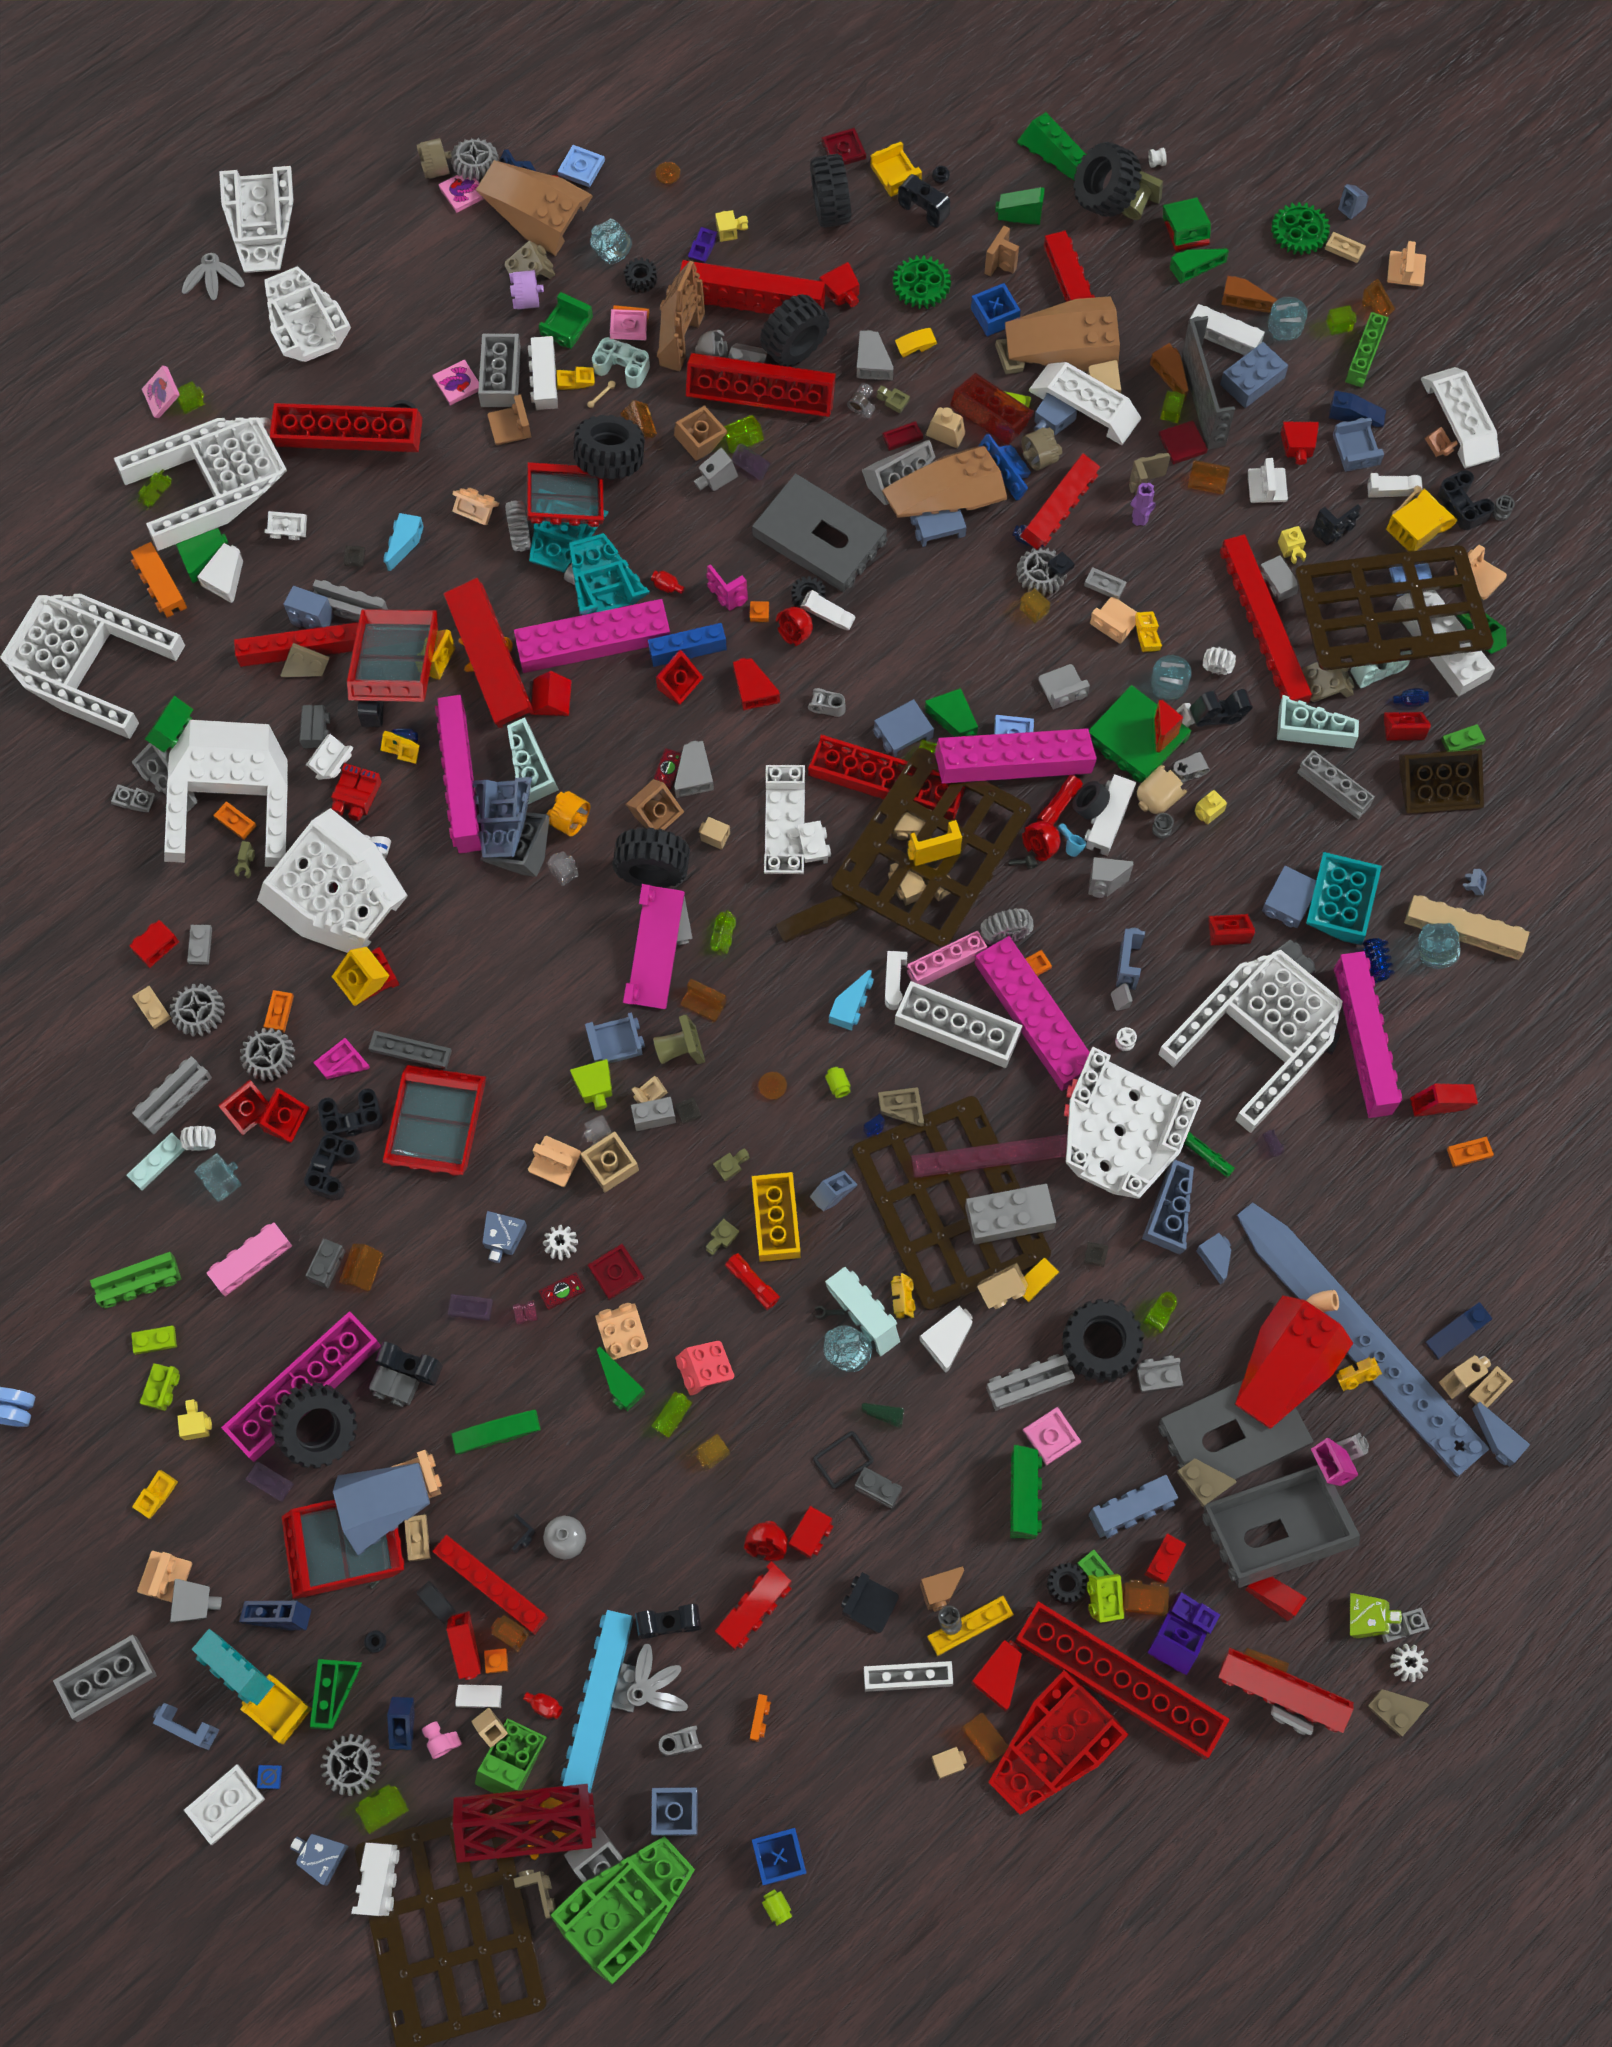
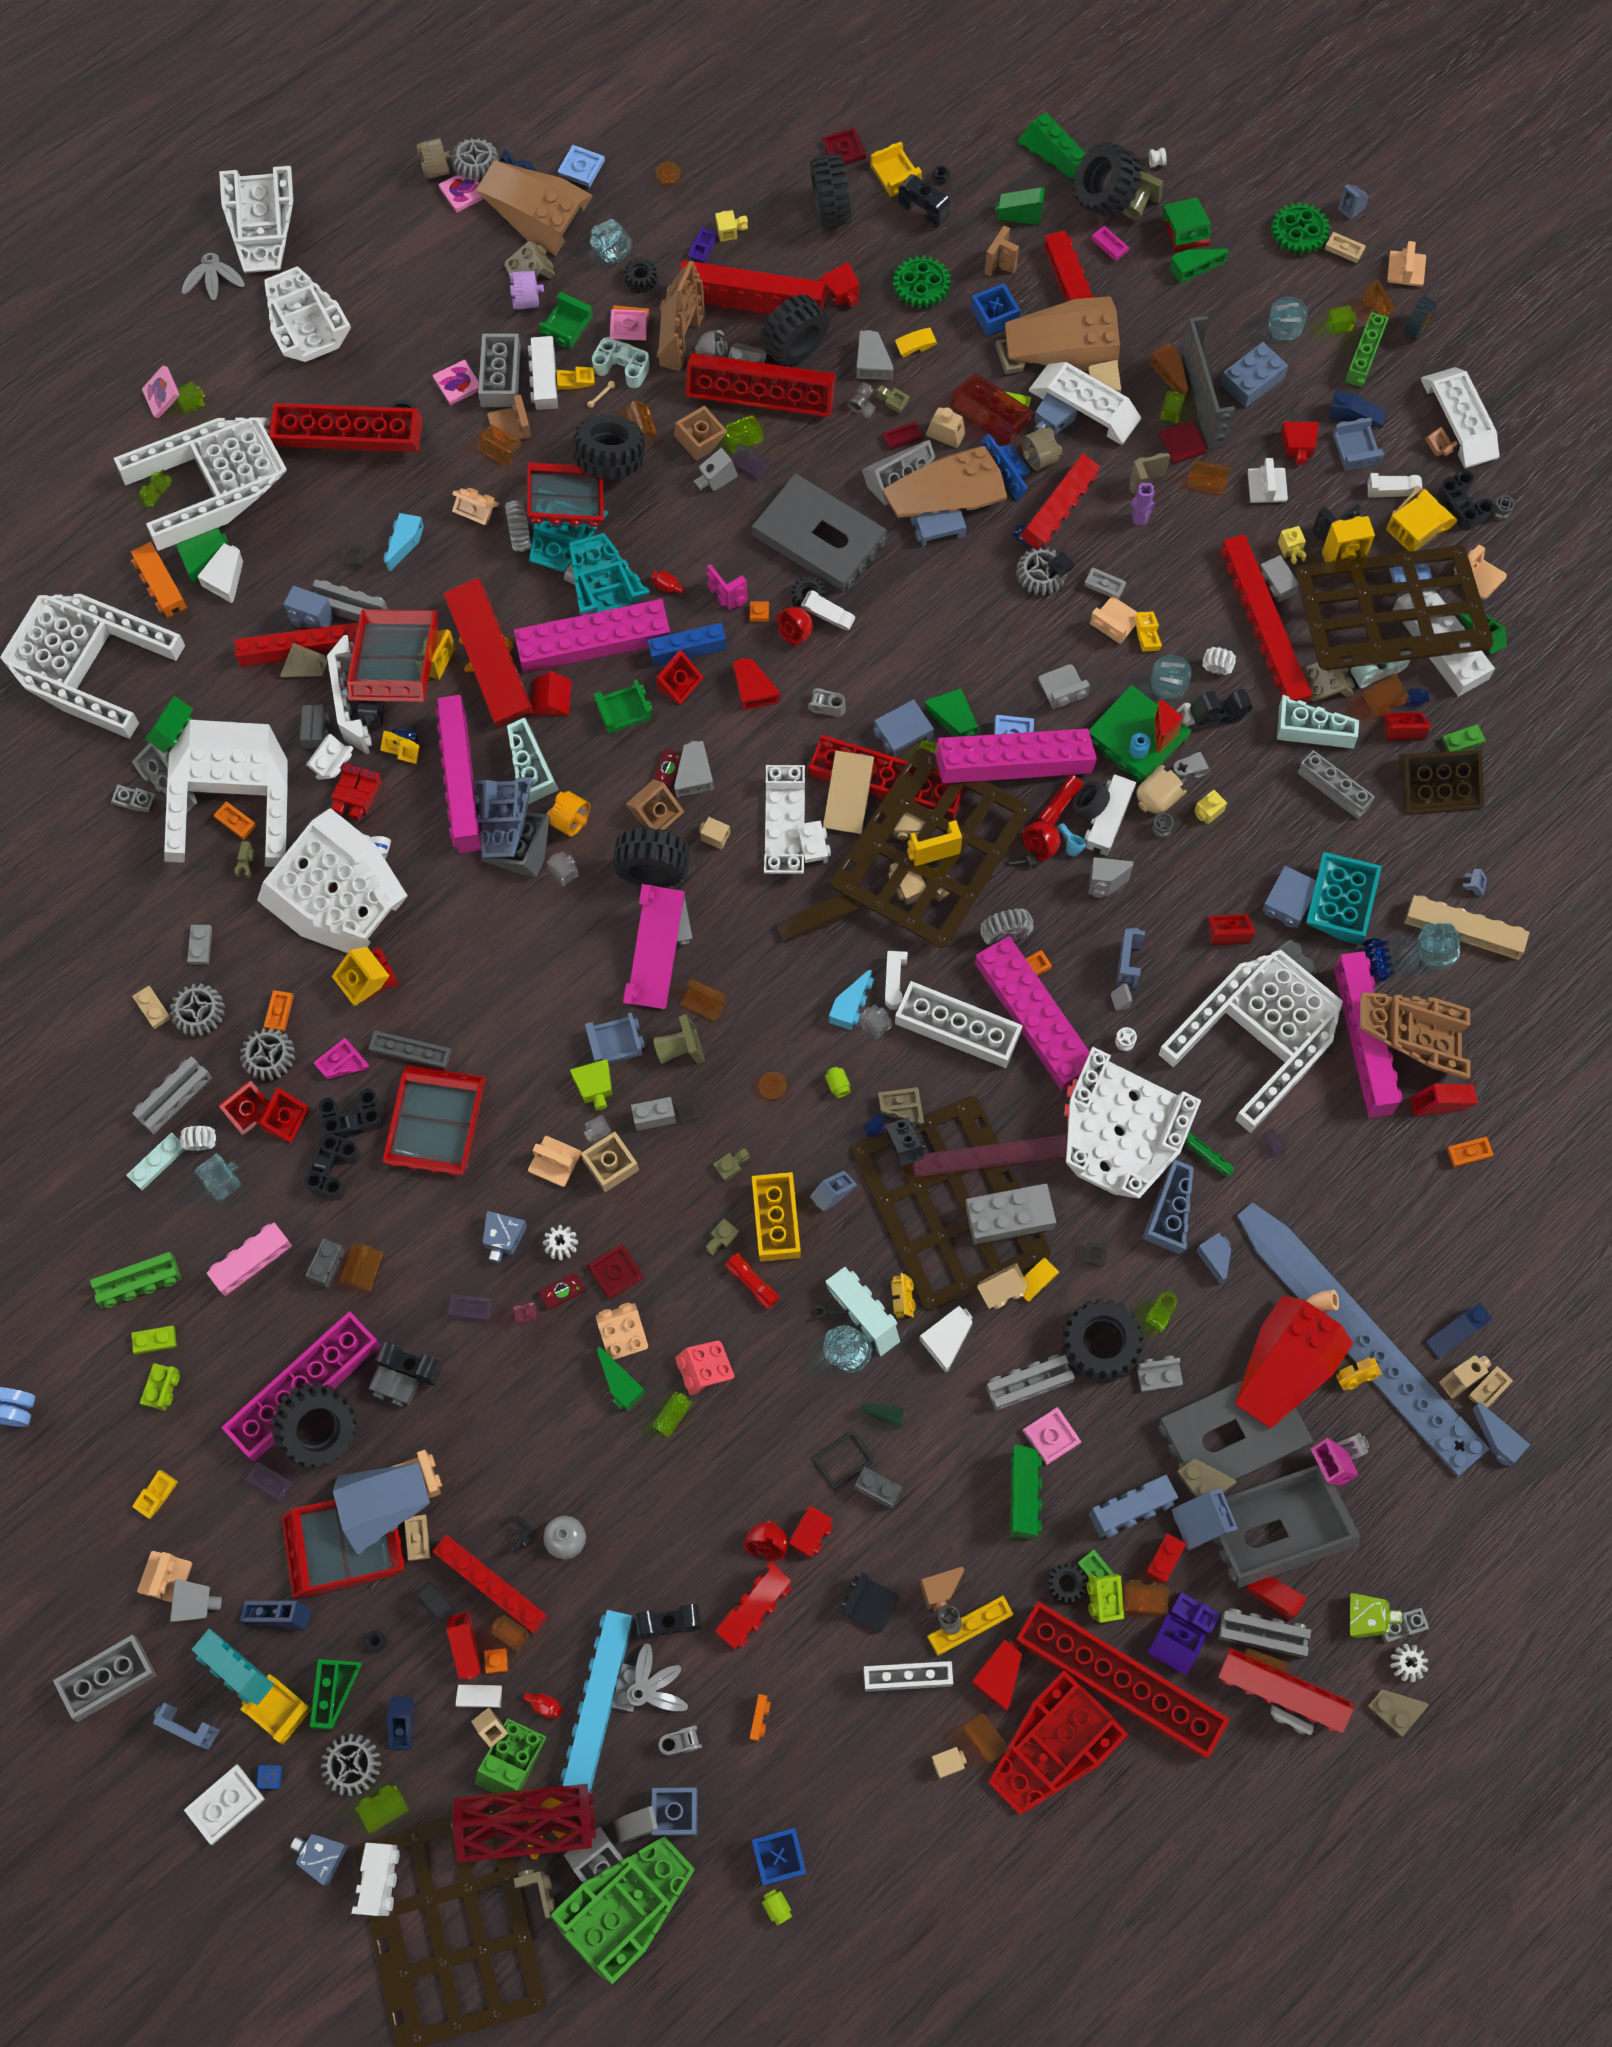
red brick [129,920,179,968] -> none
light yellow brick [178,1399,212,1441] -> none
white bracket [265,511,307,540] -> none
bright pink piece [421,1721,462,1759] -> none
green slope [452,1410,541,1454] -> none
tan bracket [632,1076,668,1103] -> none
clear yellow brick [696,1434,730,1469] -> none
clear neon green hinge [710,910,736,954] -> none
bright pink brick [907,931,987,986] -> none
clear yellow brick [1020,588,1051,623] -> none
white brick [1190,304,1265,355] -> none
dark orange slope [1221,276,1278,314] -> none
none -> white slope [327,635,372,754]
none -> clear orange panel [479,425,522,467]
none -> green panel [594,679,653,734]
none -> light grey slope [614,1806,658,1843]
none -> tan tile [823,751,874,834]
none -> clear brick [860,1004,892,1040]
none -> black brick [885,1117,926,1166]
none -> dark pink plate [1091,226,1129,261]
none -> dark azure brick [1129,733,1150,759]
none -> sand blue panel [1171,1489,1238,1550]
none -> light grey brick [1218,1608,1311,1658]
none -> yellow brick [1322,516,1375,562]
none -> medium nougat wedge [1360,992,1470,1079]
none -> clear orange brick [1362,674,1410,717]
none -> black wheel [1404,296,1438,339]

